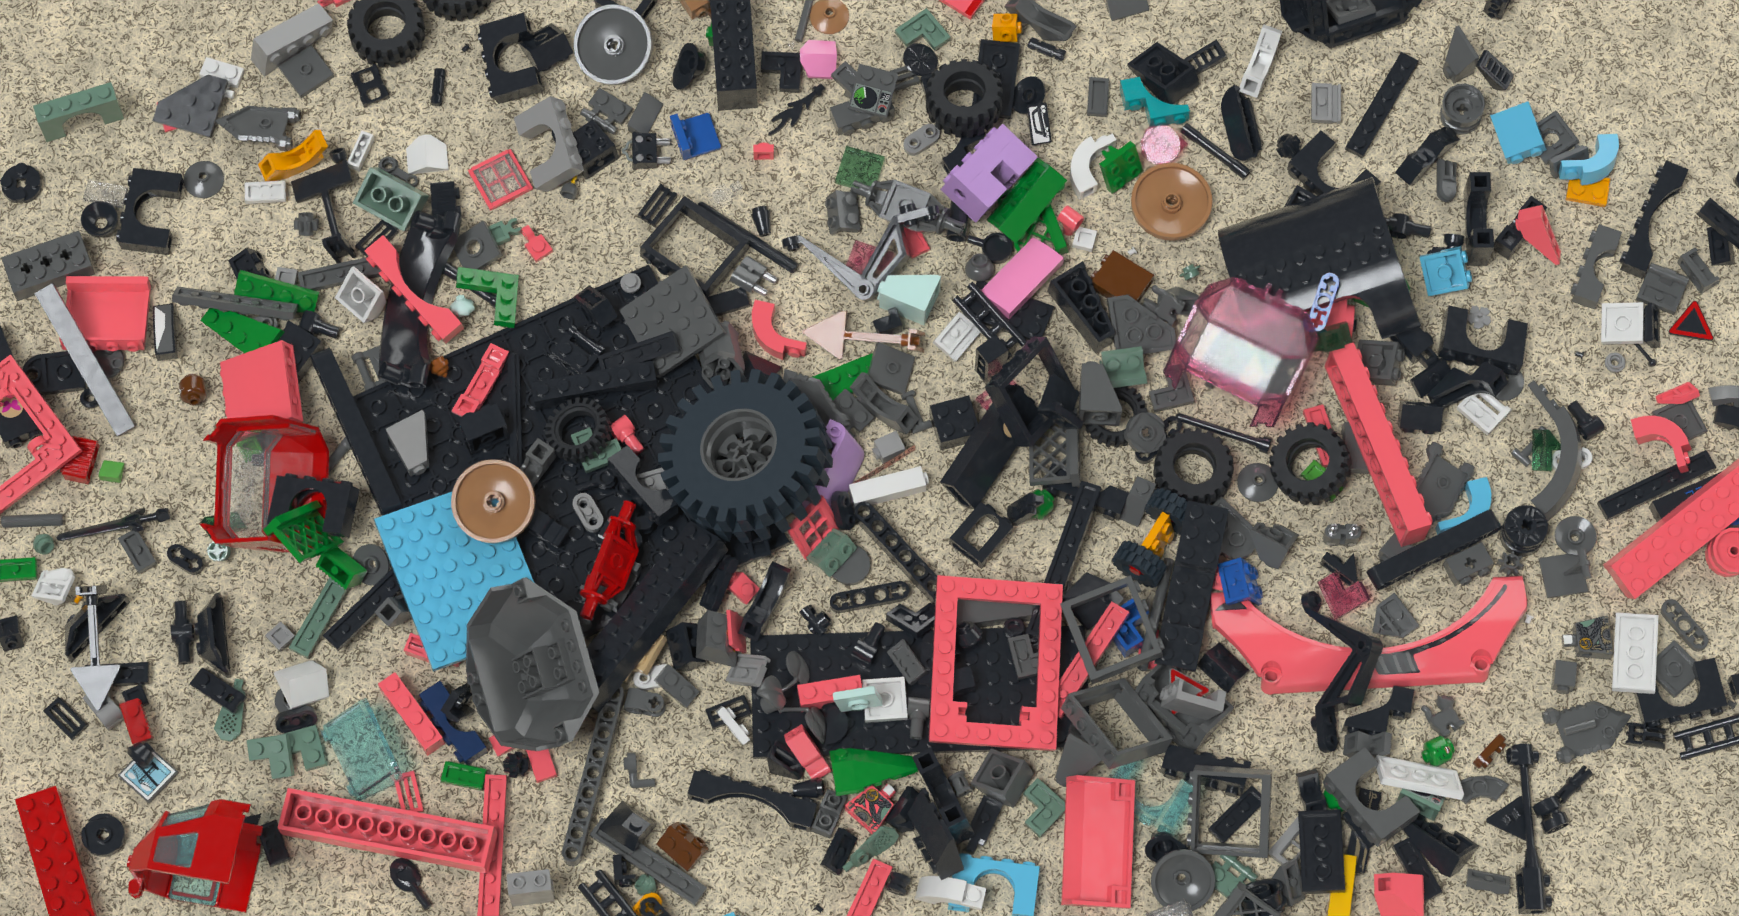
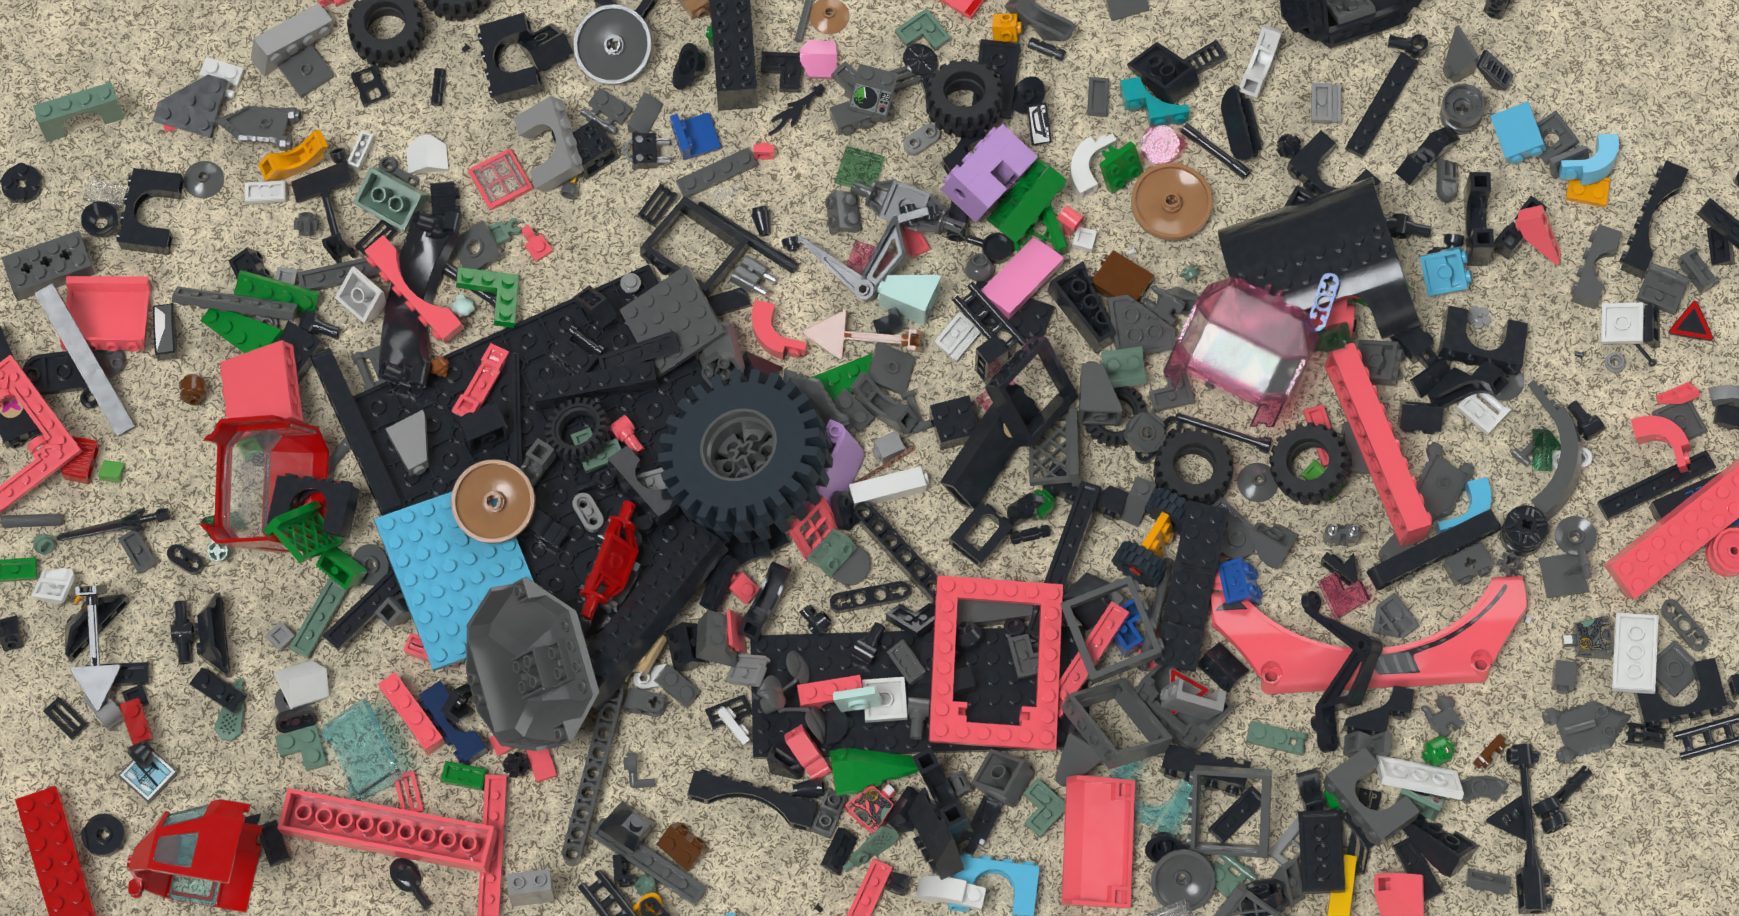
sand green plate [247,734,295,779] -> none
black bracket [1037,374,1084,429] -> none
none -> dark grey plate [676,147,757,198]
none -> black axle [1010,525,1051,544]
none -> sand green plate [1245,721,1308,756]
none -> black pin [1387,34,1428,58]

